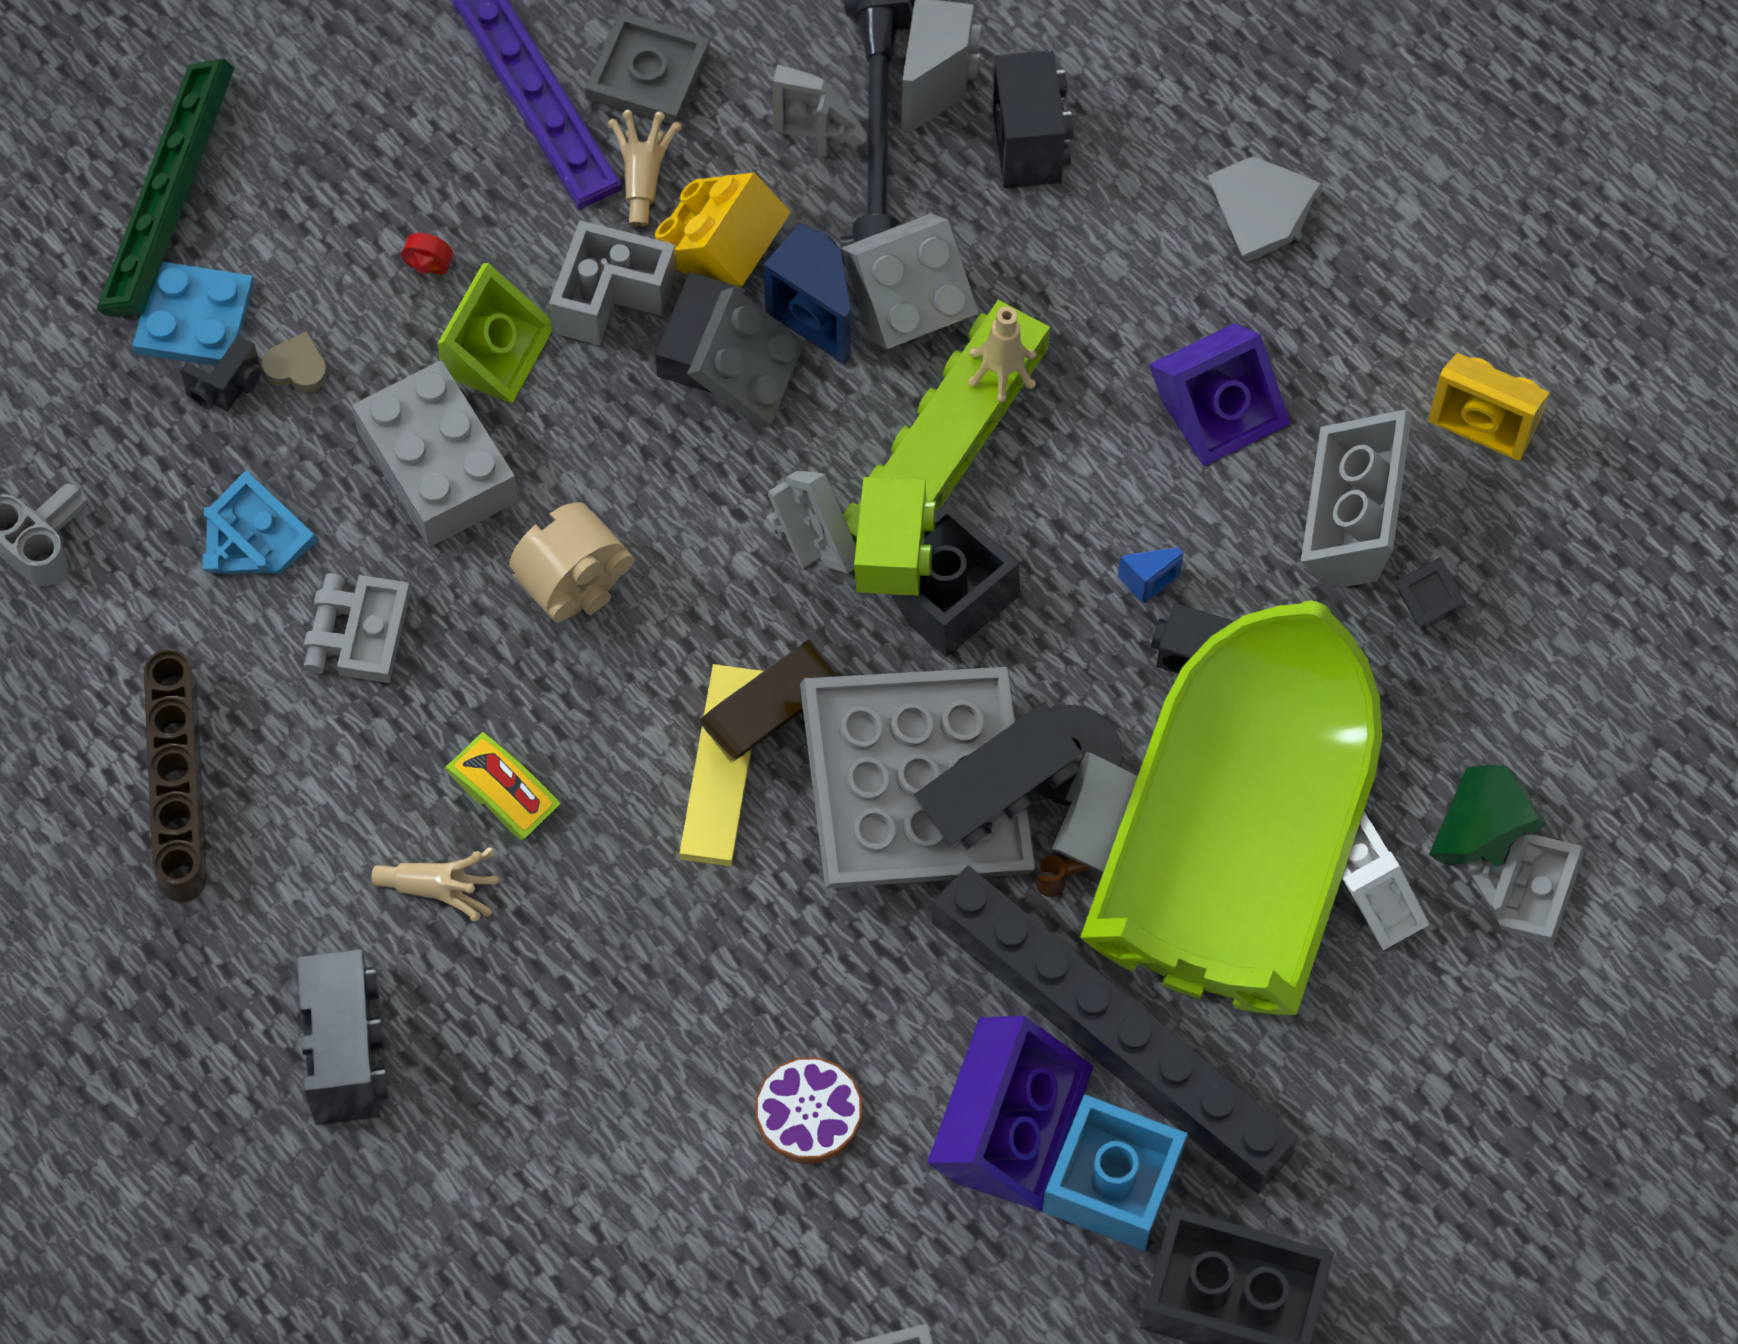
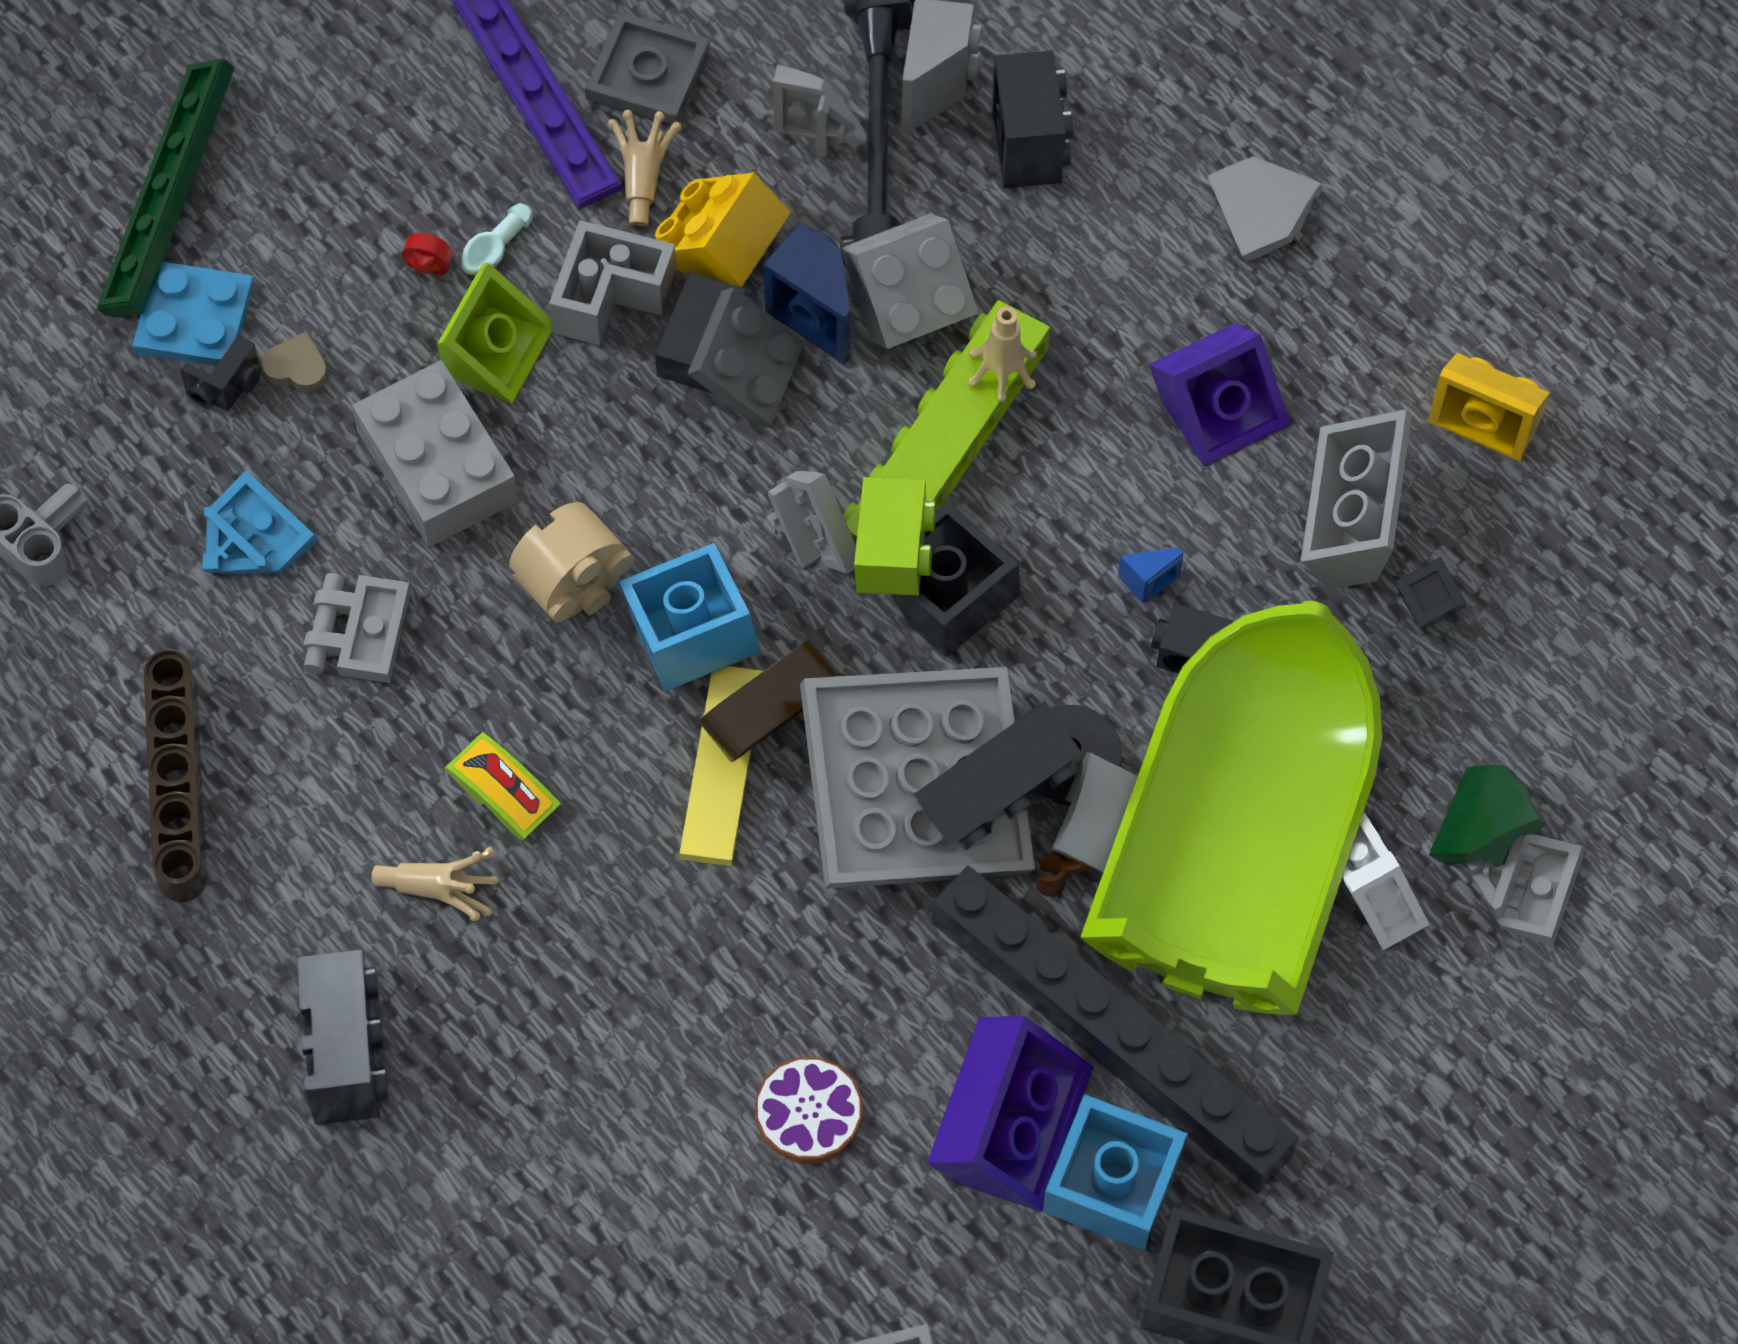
none -> light aqua piece [461,203,533,275]
none -> dark azure brick [619,543,761,691]

